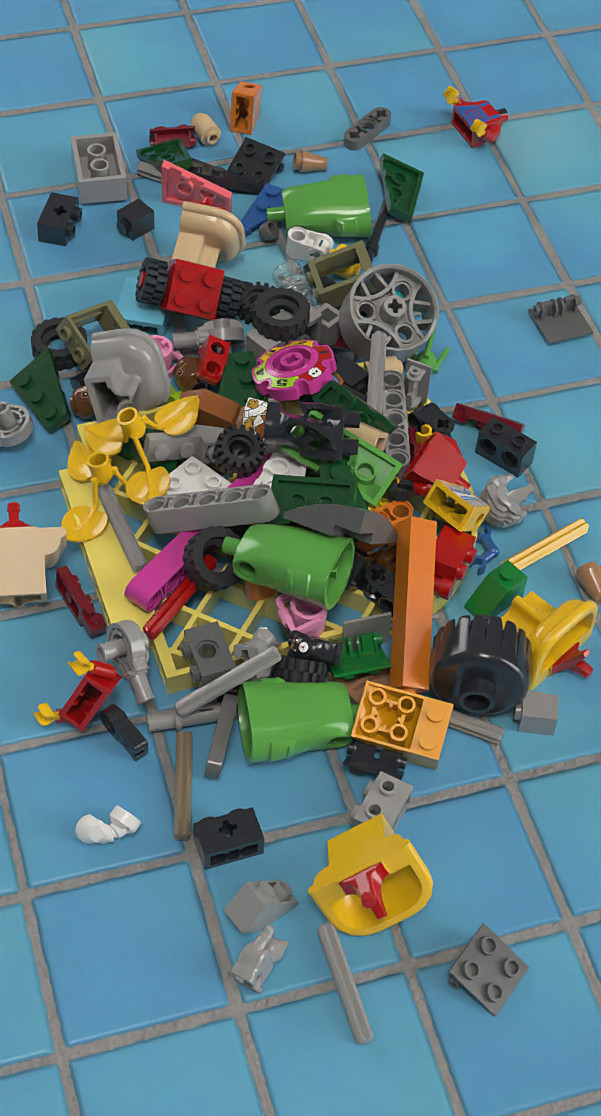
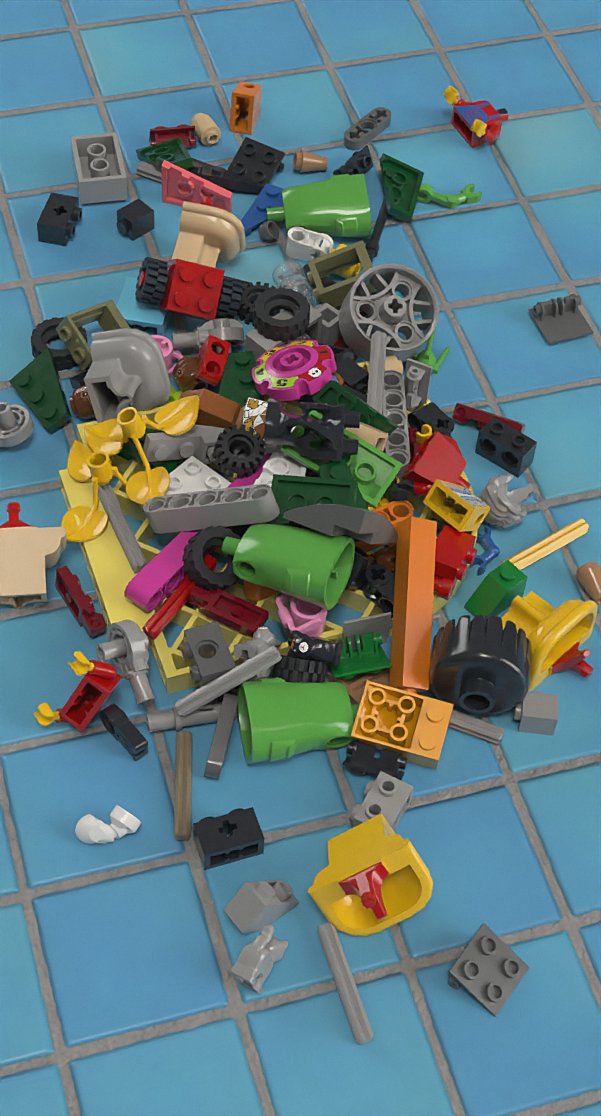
none -> dark red hinge [189,586,269,637]
none -> black hinge [333,145,374,175]
none -> bright green piece [417,183,482,209]

